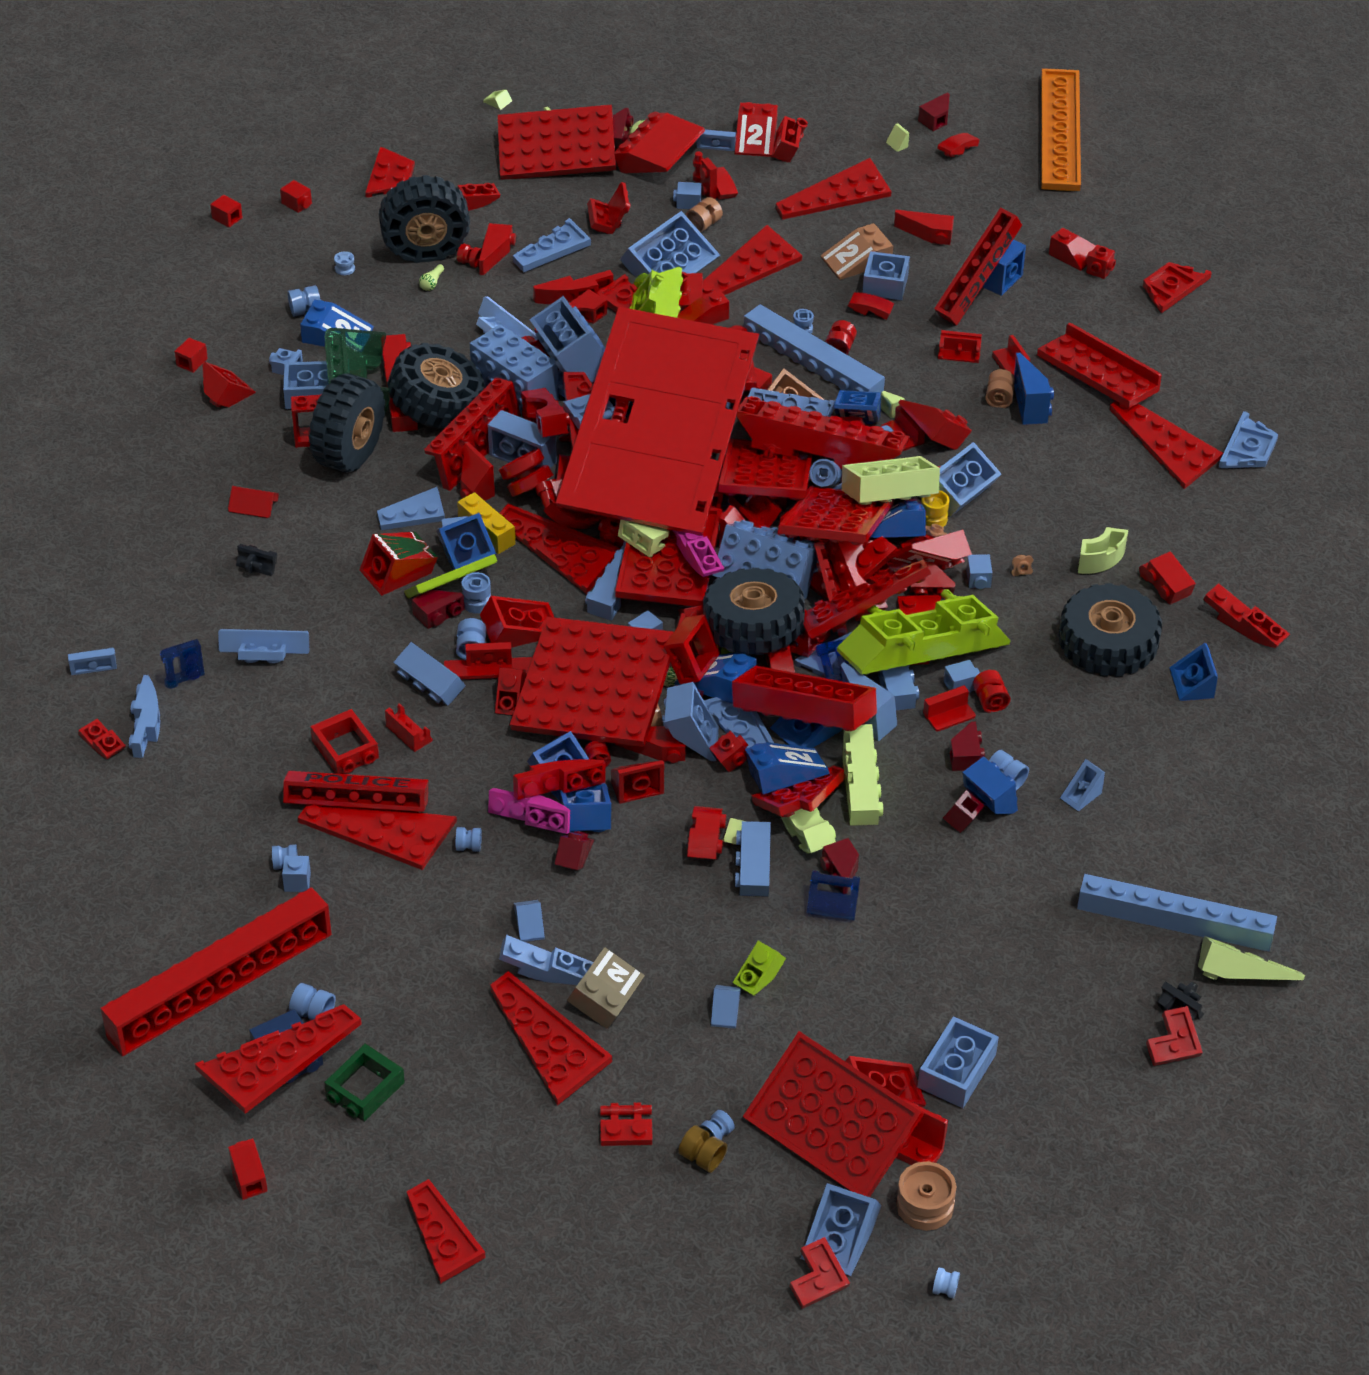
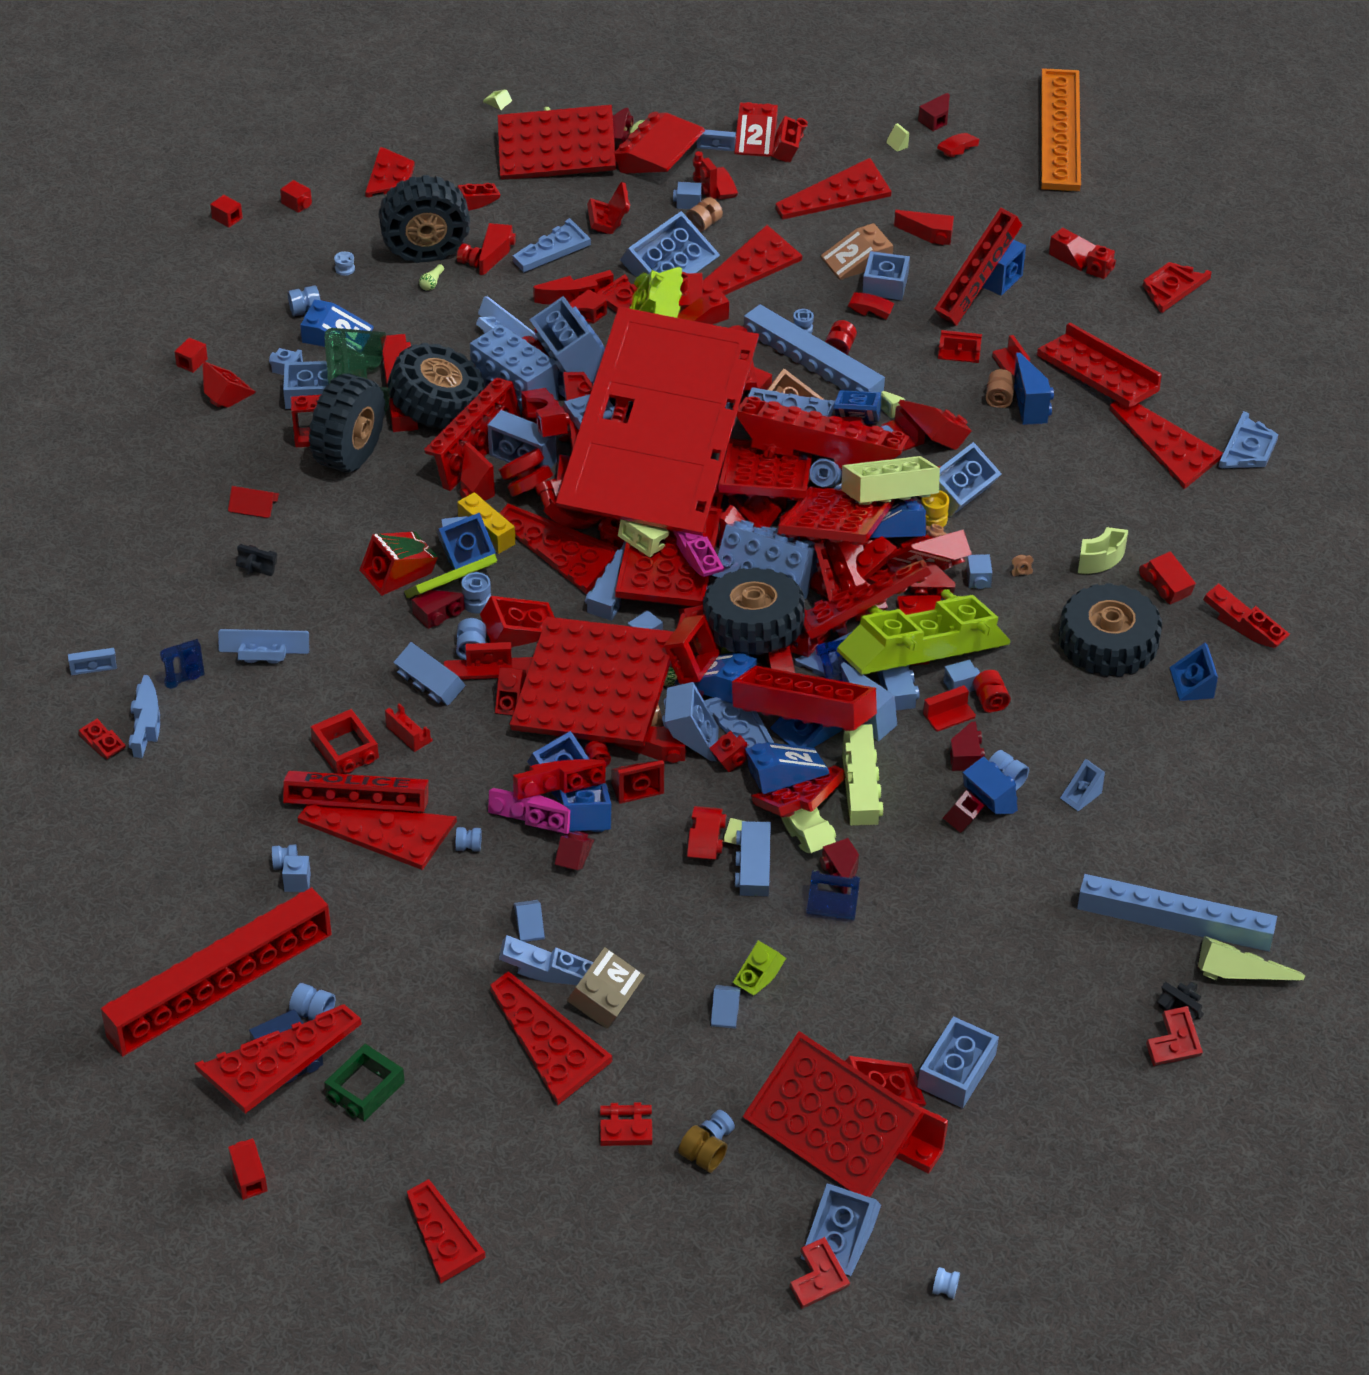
medium blue wing [377,487,445,530] -> none
nougat wheel [896,1161,957,1231] -> none

